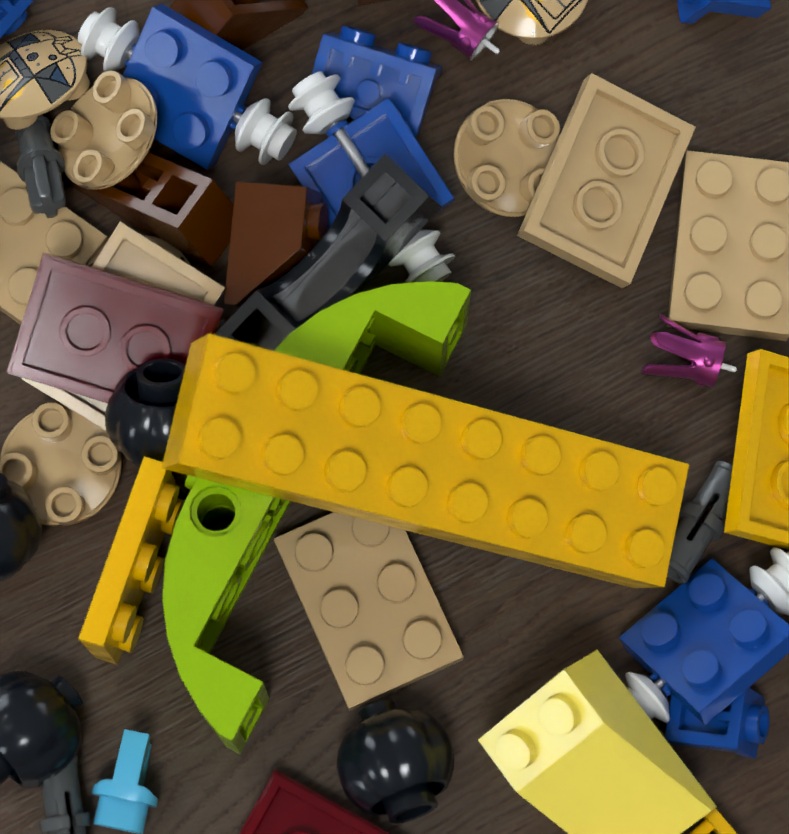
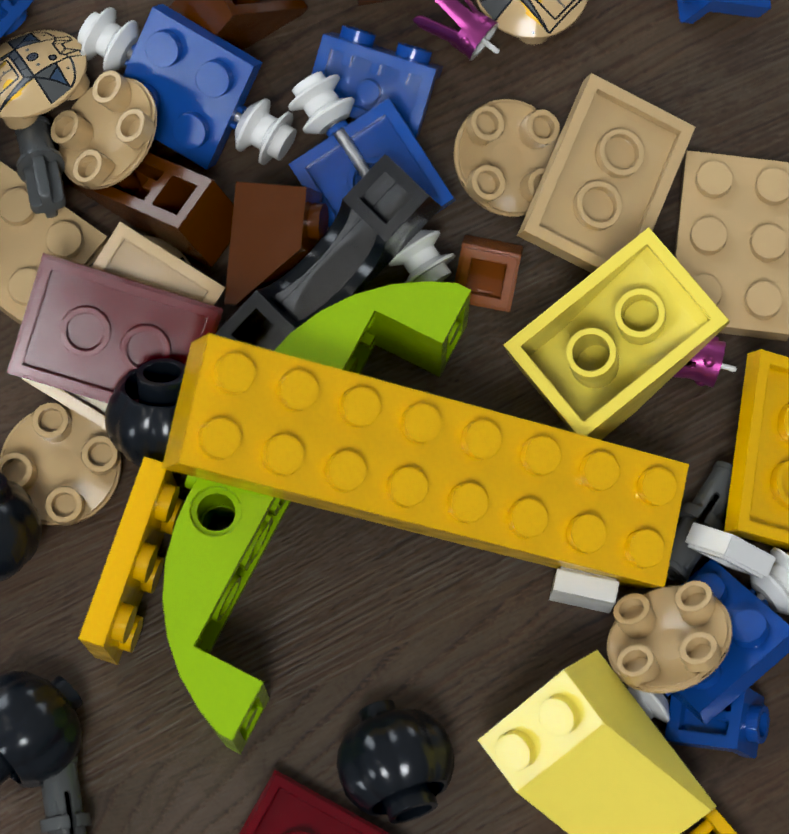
medium azure piece [91,729,159,834] -> none
tan plate [273,512,464,712] -> none
none -> dark orange slope [455,235,523,312]
none -> light yellow slope [503,227,729,440]
none -> white tile [549,567,619,613]
none -> tan dish [607,581,733,694]
none -> white tile [685,522,776,579]

